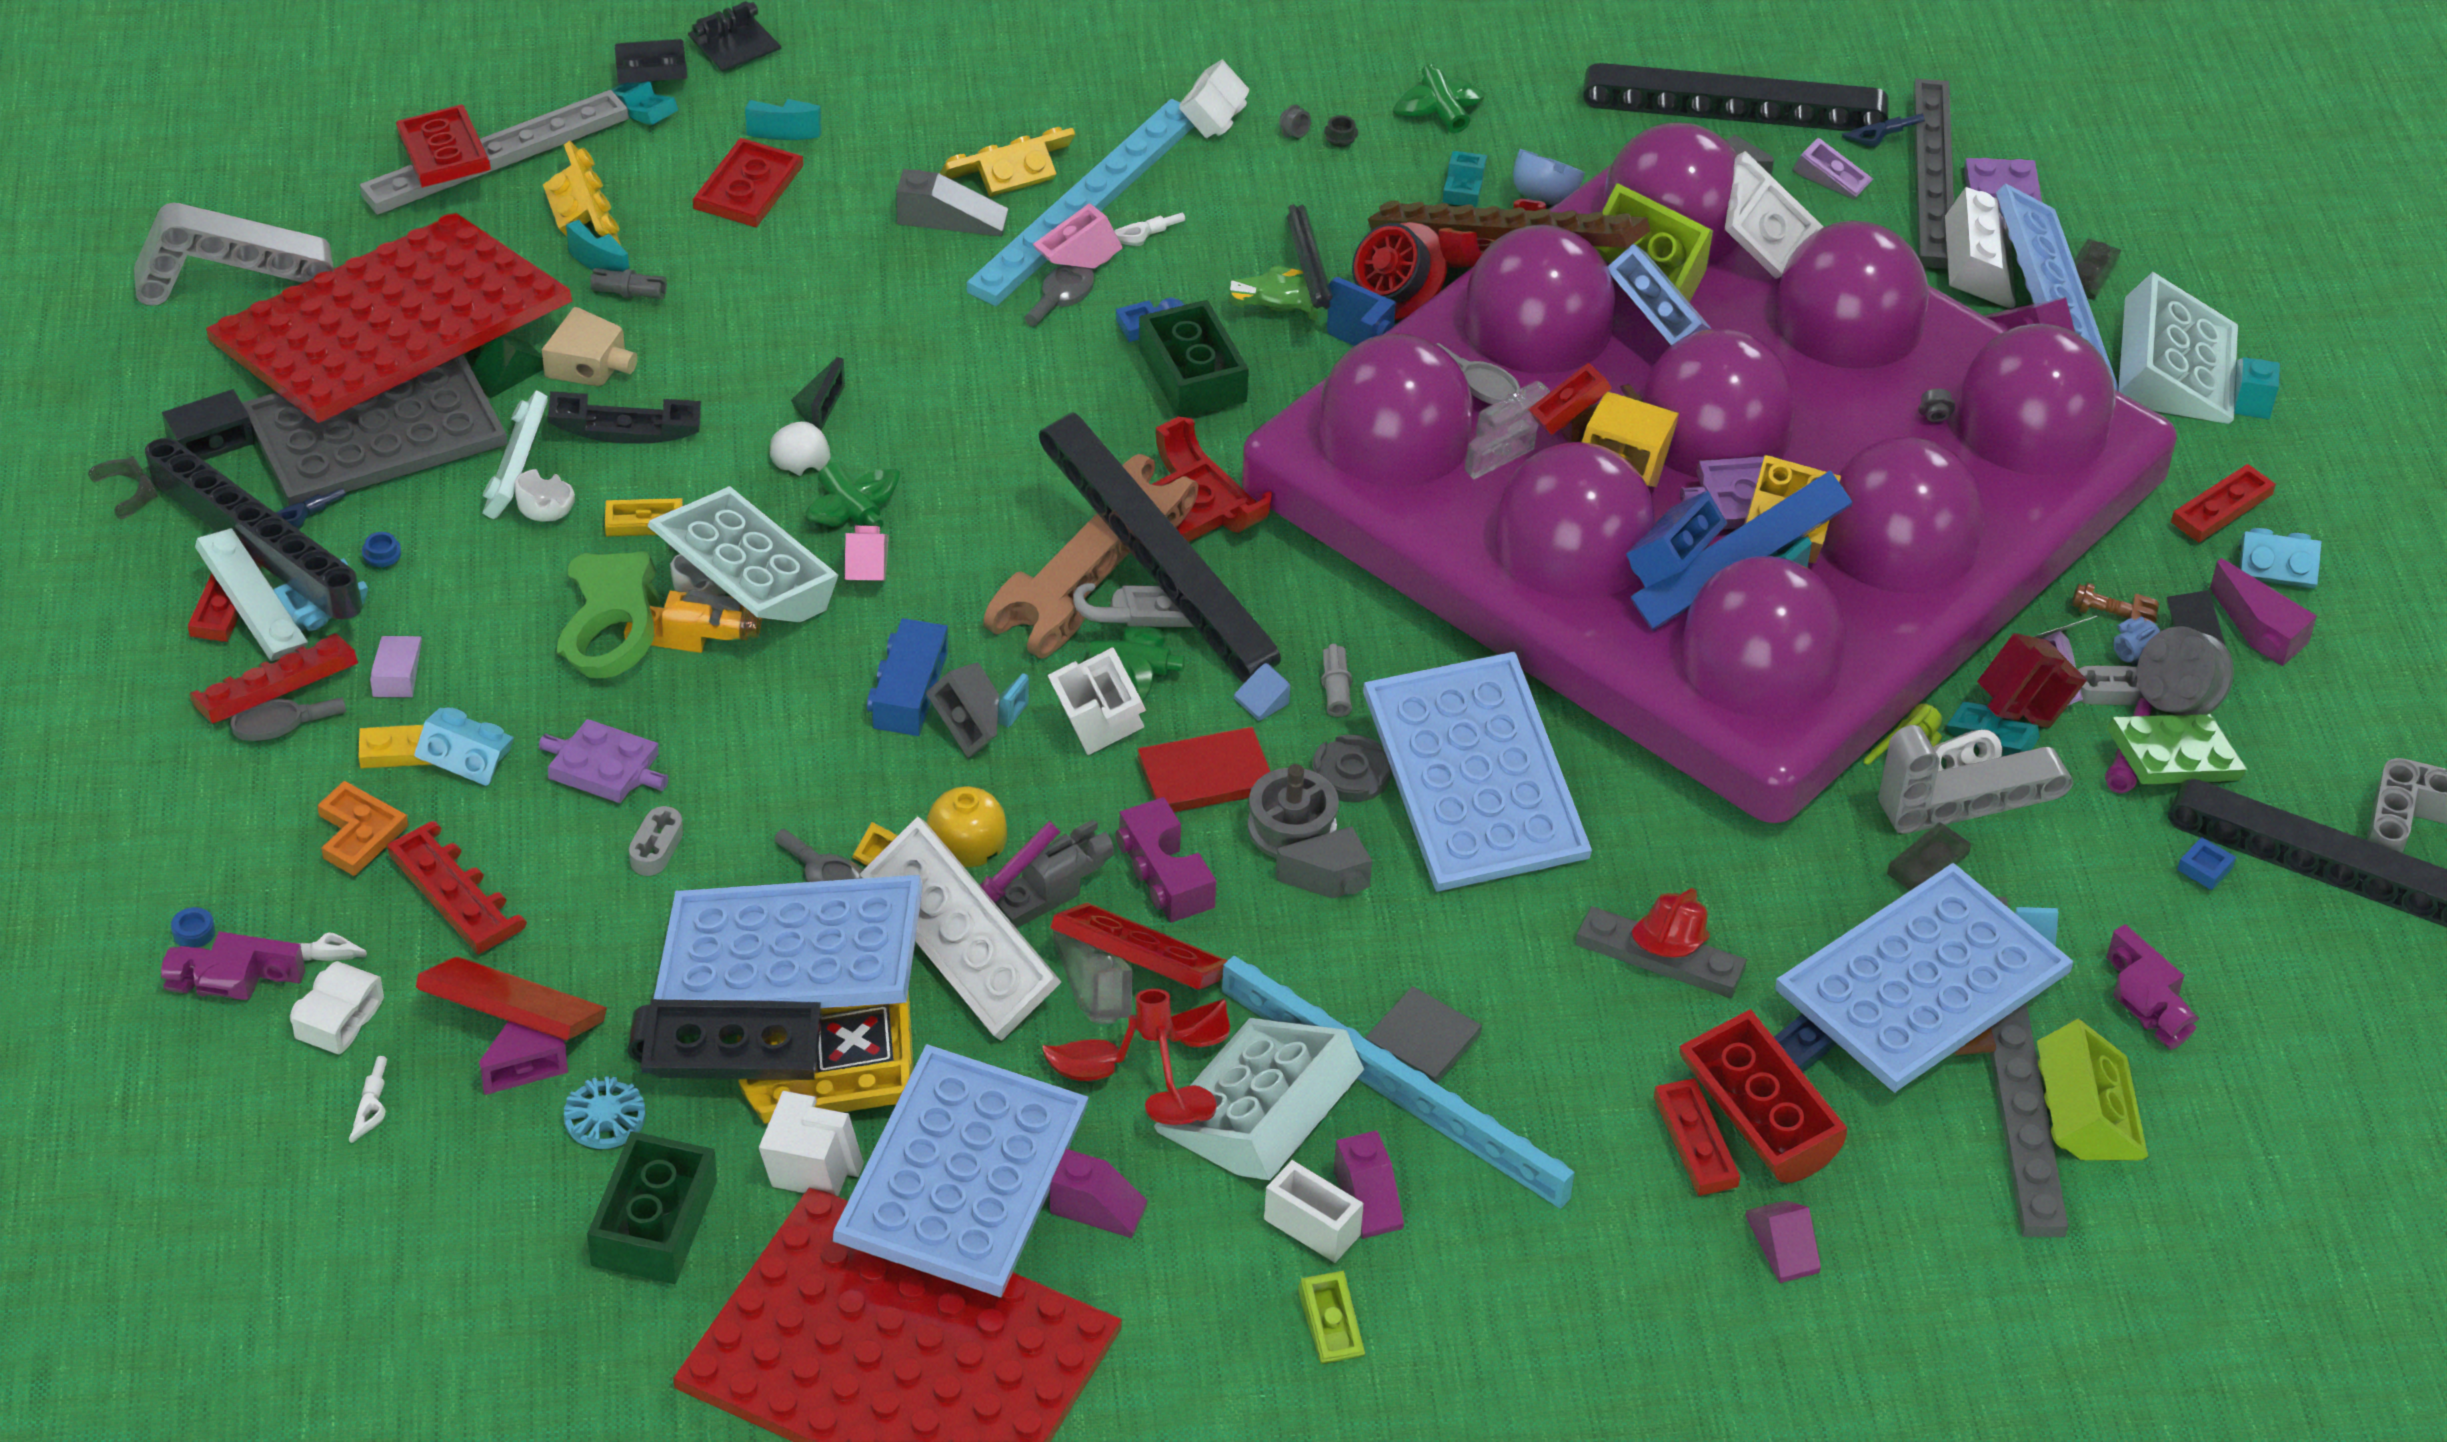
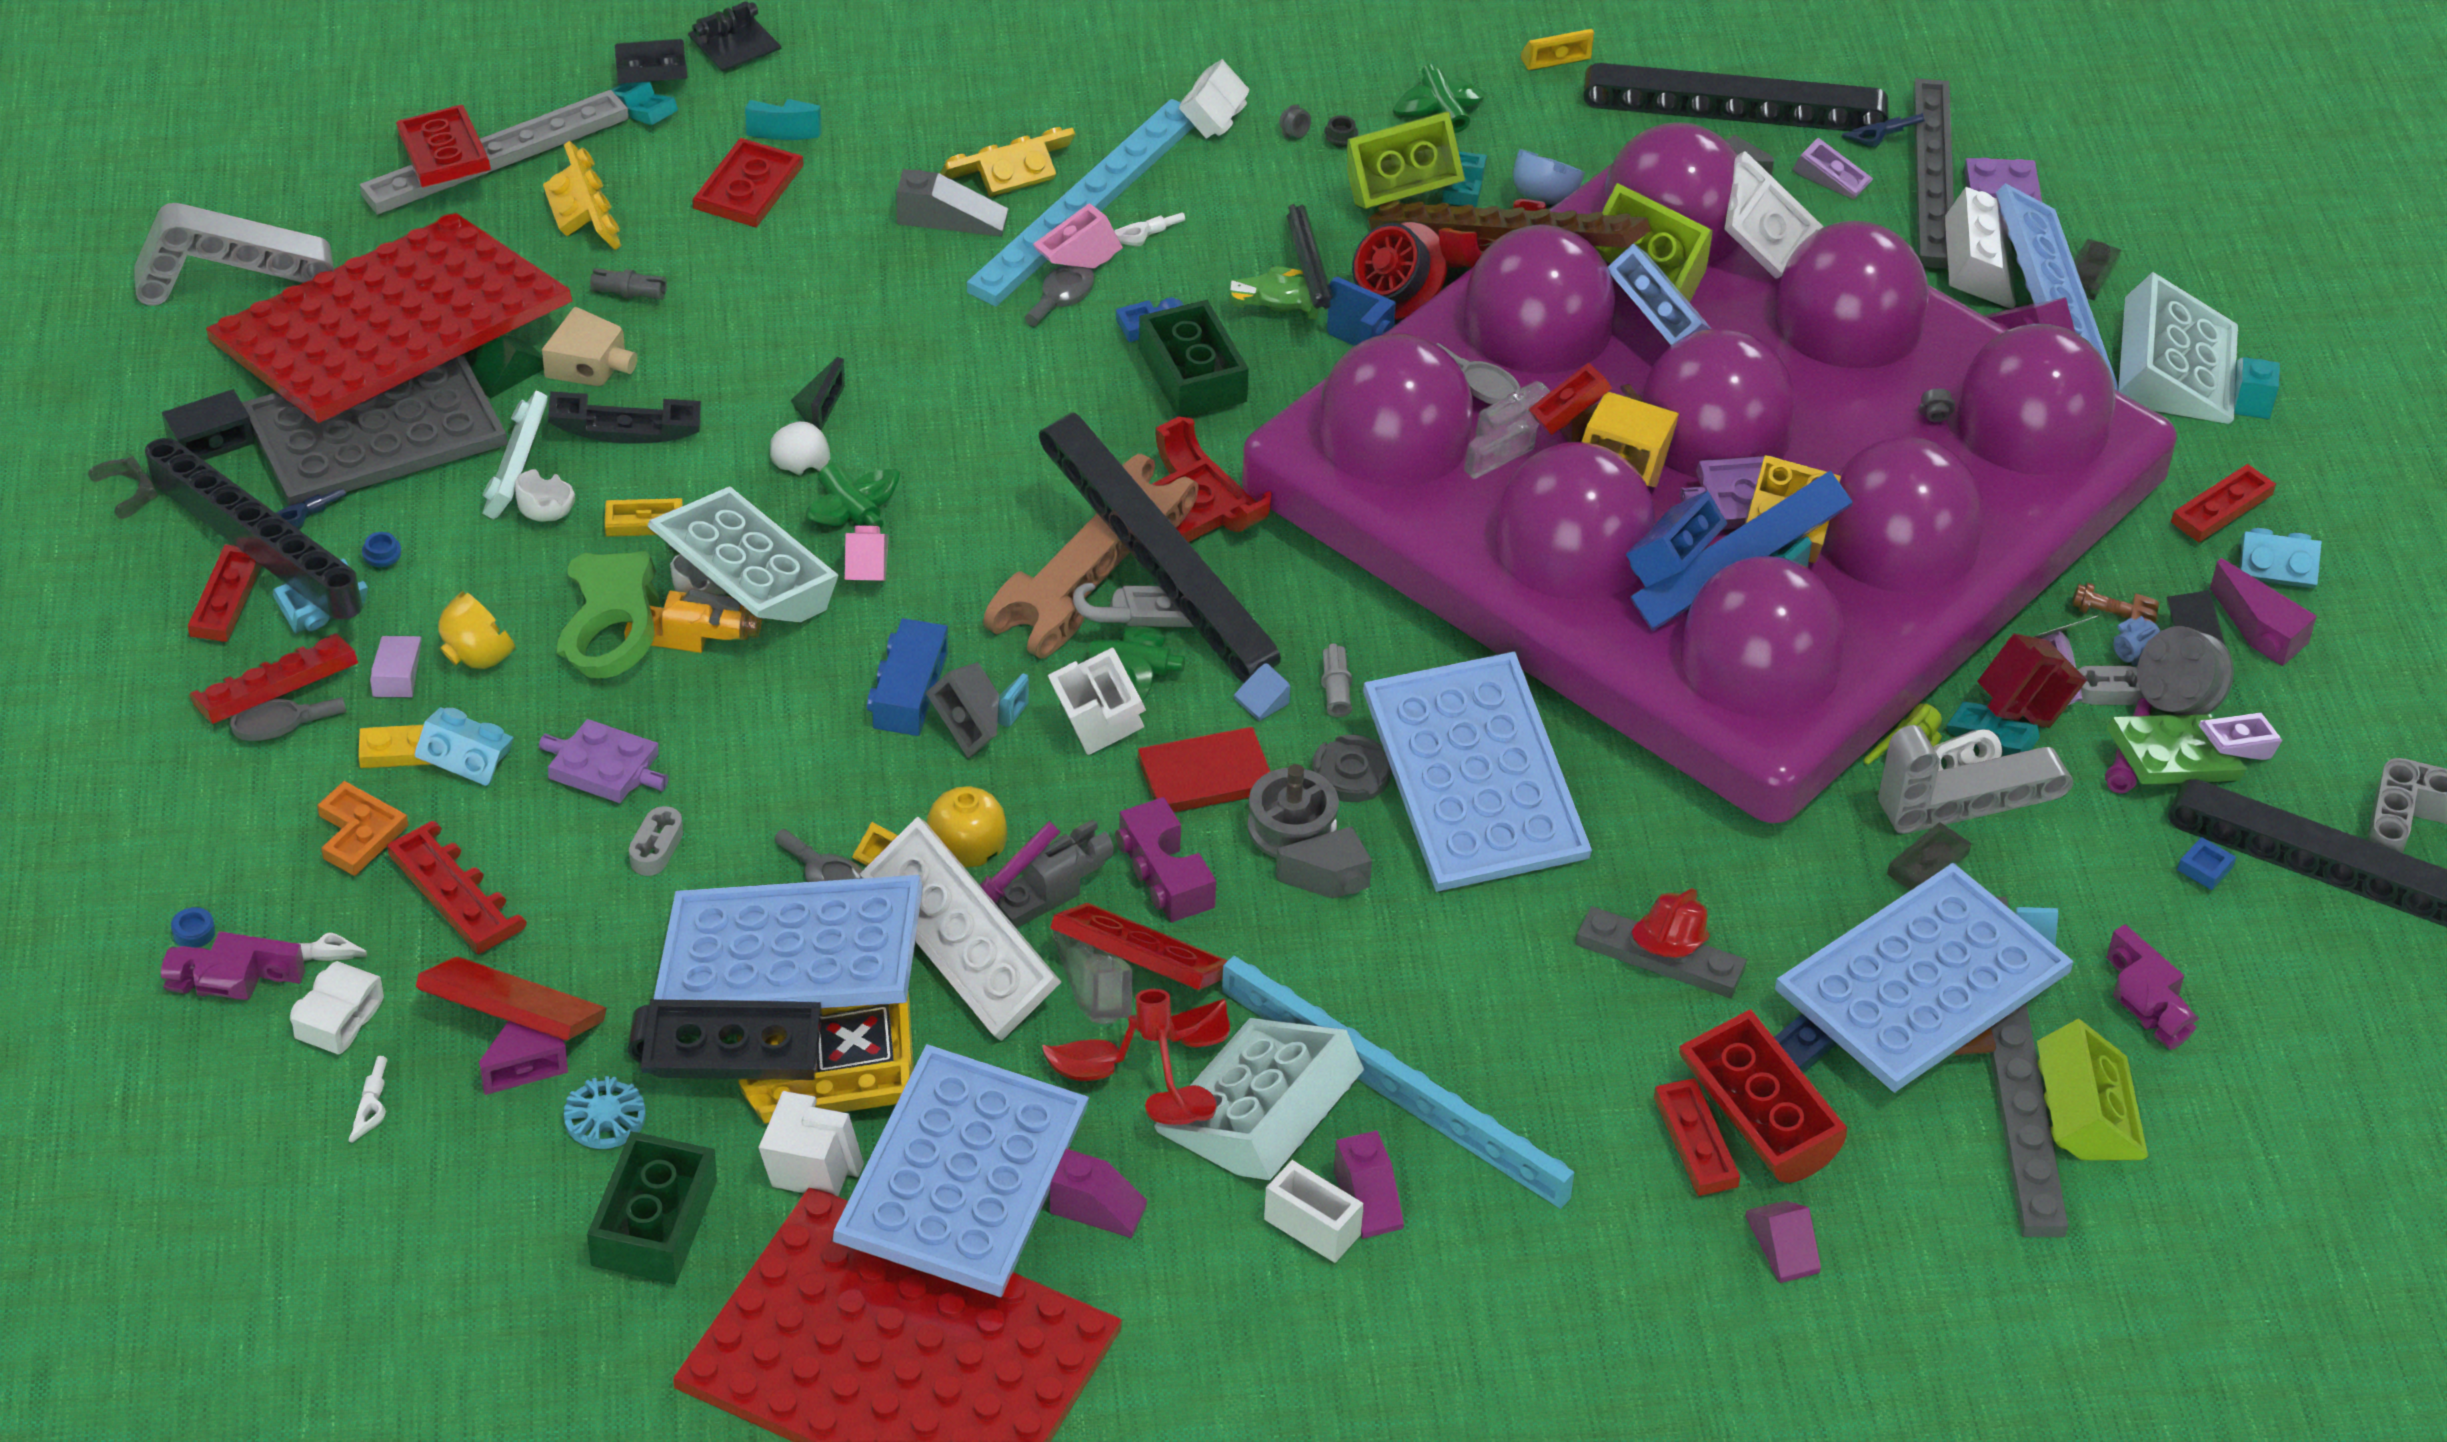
light aqua plate [195,528,308,661] -> none
teal slope [566,219,629,272] -> none
lime slope [1298,1270,1365,1364] -> none
dark grey tile [1365,986,1482,1084] -> none
none -> yellow cylinder [438,591,516,669]
none -> lime slope [1347,111,1465,208]
none -> yellow slope [1521,29,1594,71]
none -> lavender slope [2198,713,2282,760]

